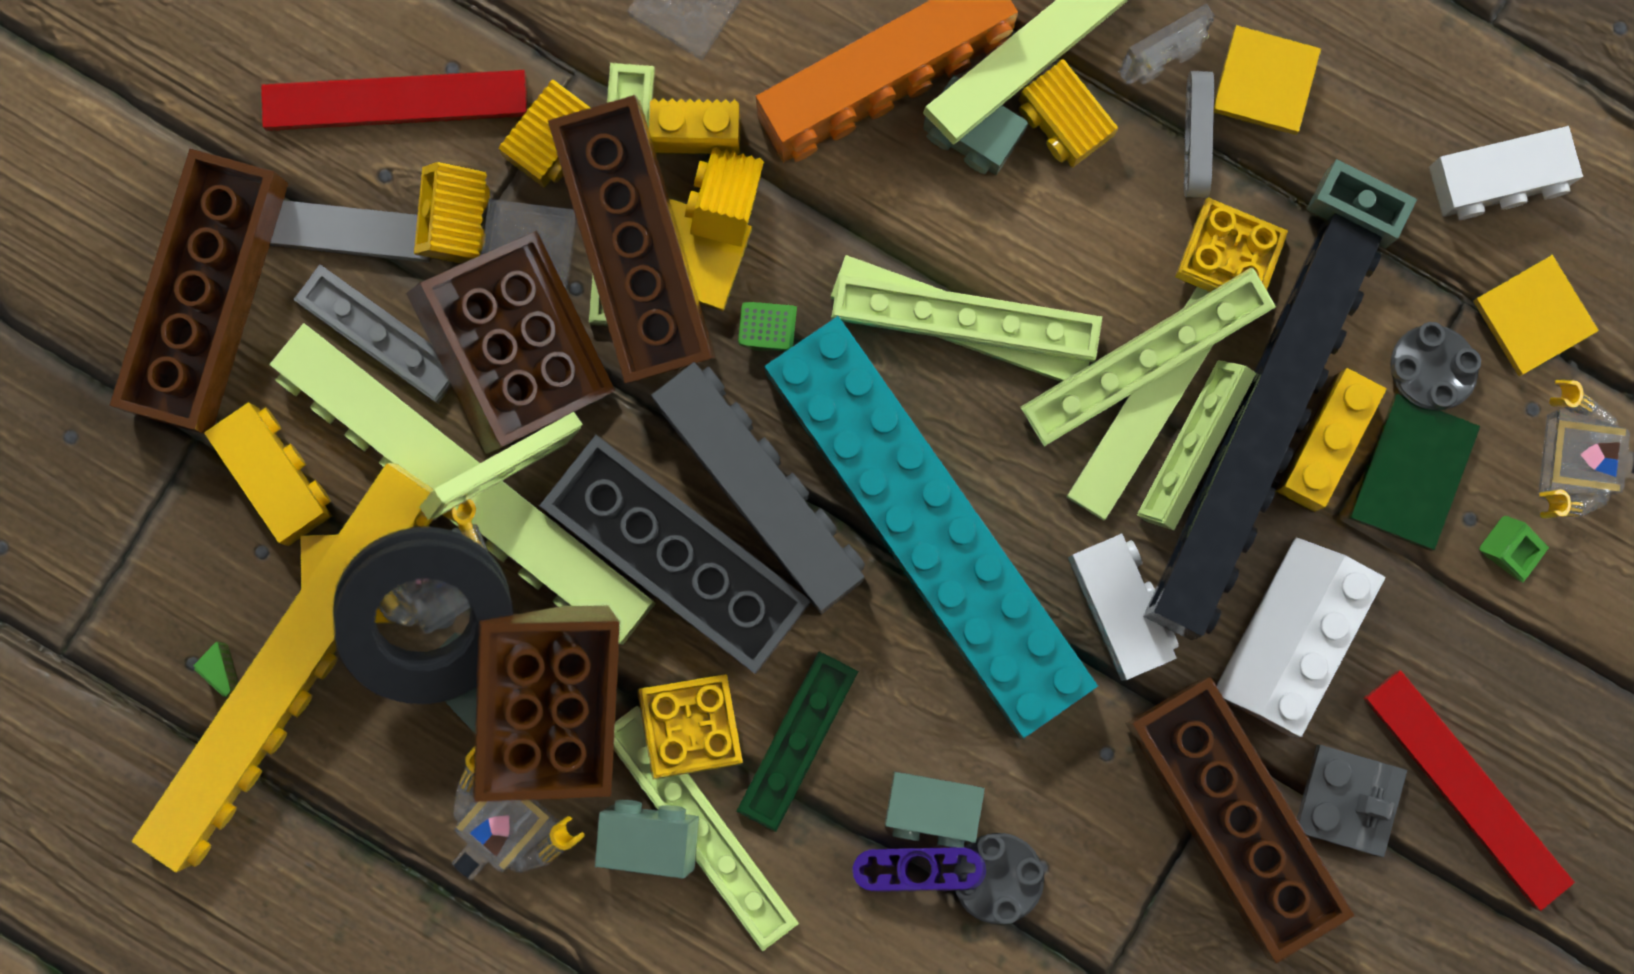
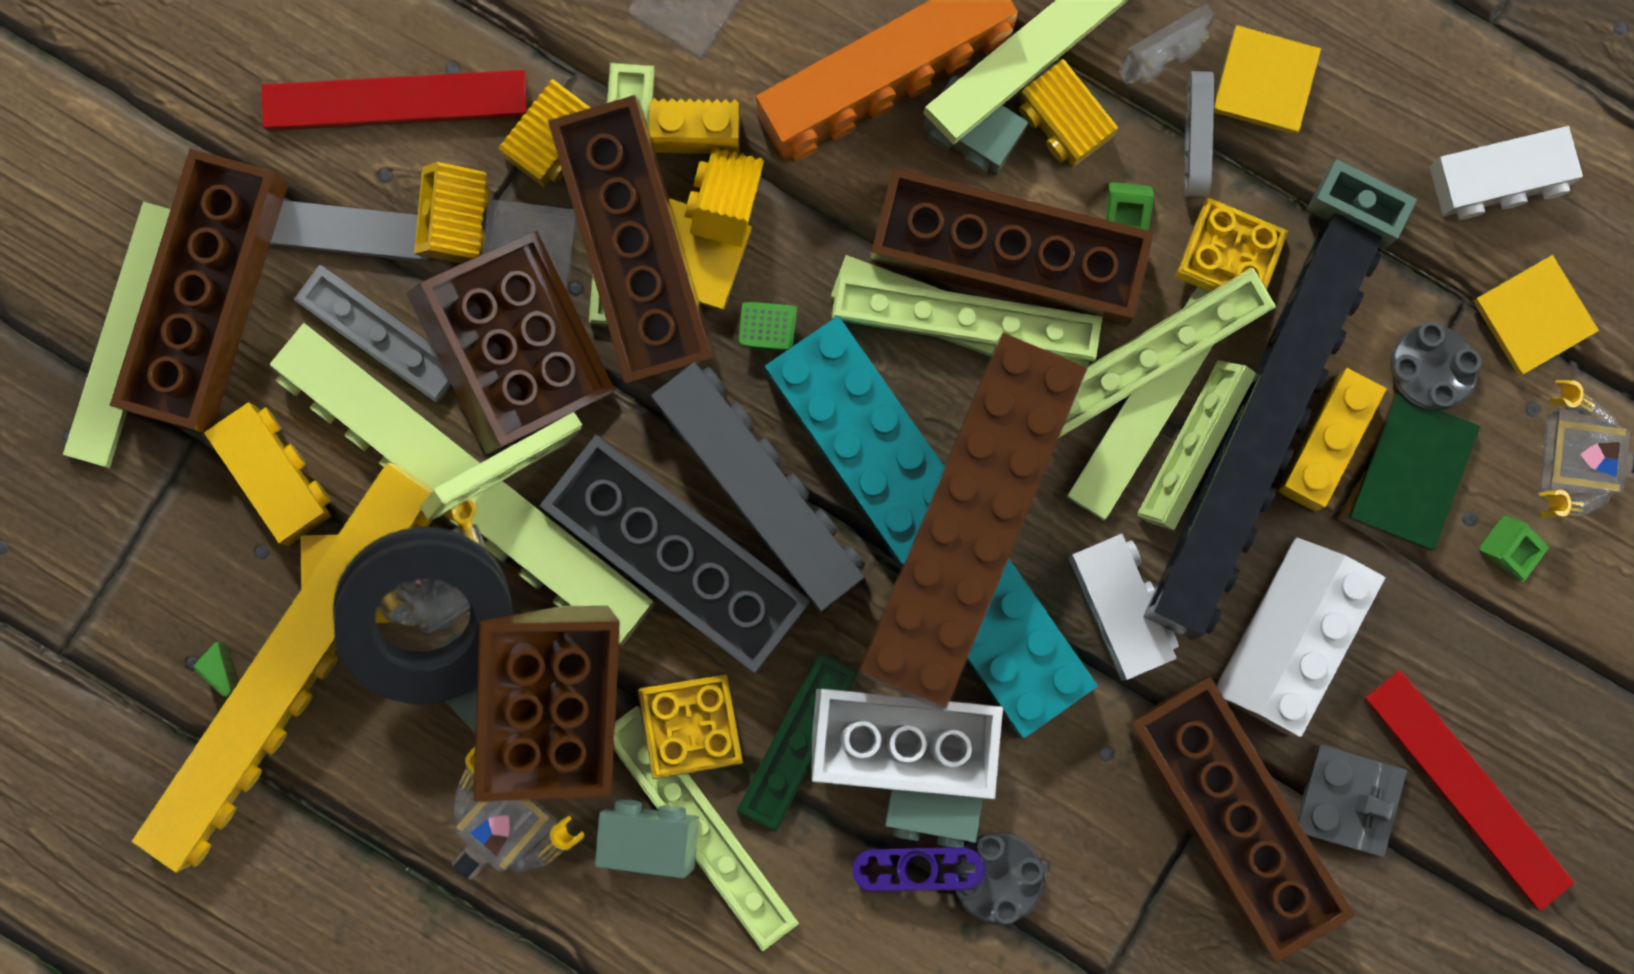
none -> yellowish green tile [63,202,171,468]
none -> white slope [812,689,1003,799]
none -> reddish brown brick [857,332,1088,710]
none -> reddish brown brick [870,167,1155,327]
none -> bright green slope [1105,182,1154,231]

